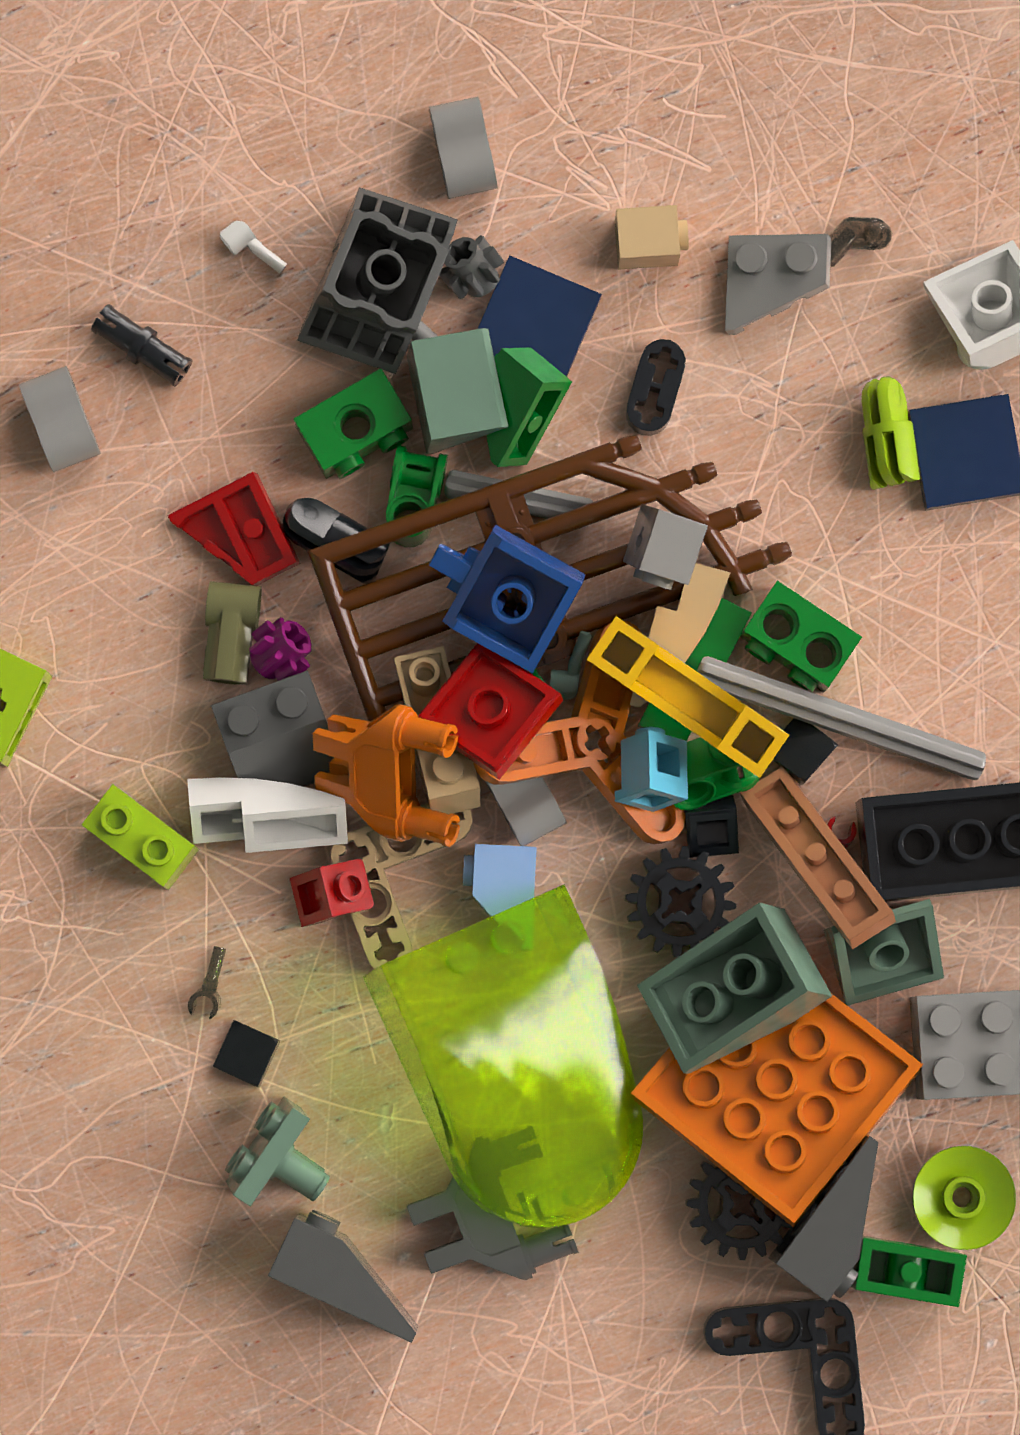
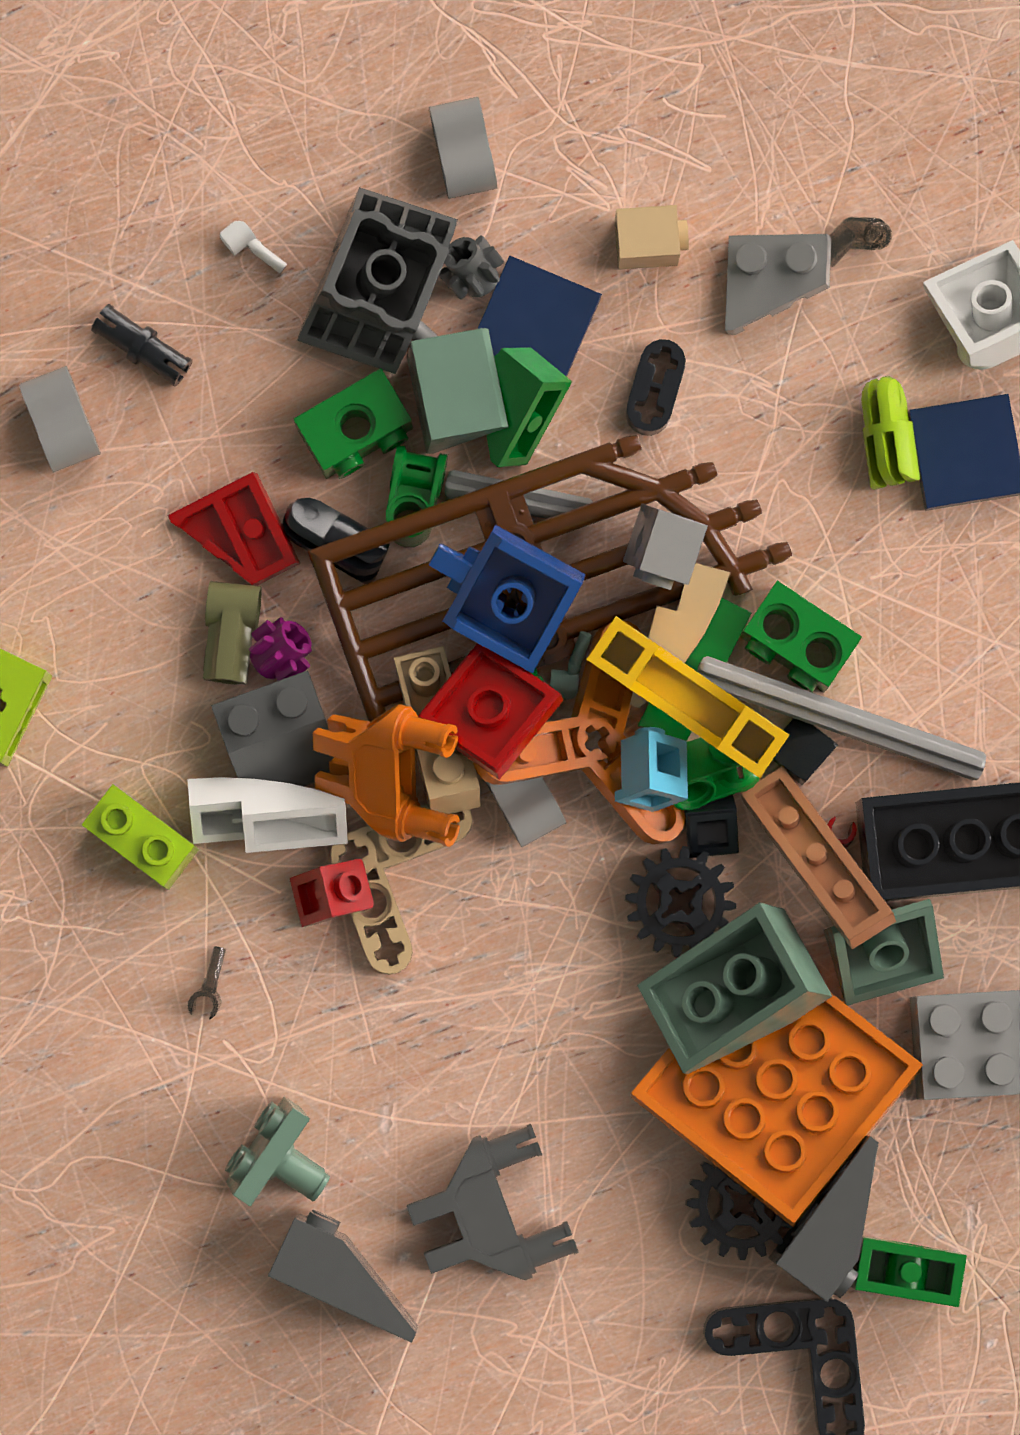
black slope [213,1020,281,1087] -> none
clear neon green windscreen [363,884,643,1228] -> none
light blue slope [463,844,537,952] -> none
lime dish [912,1146,1016,1250] -> none

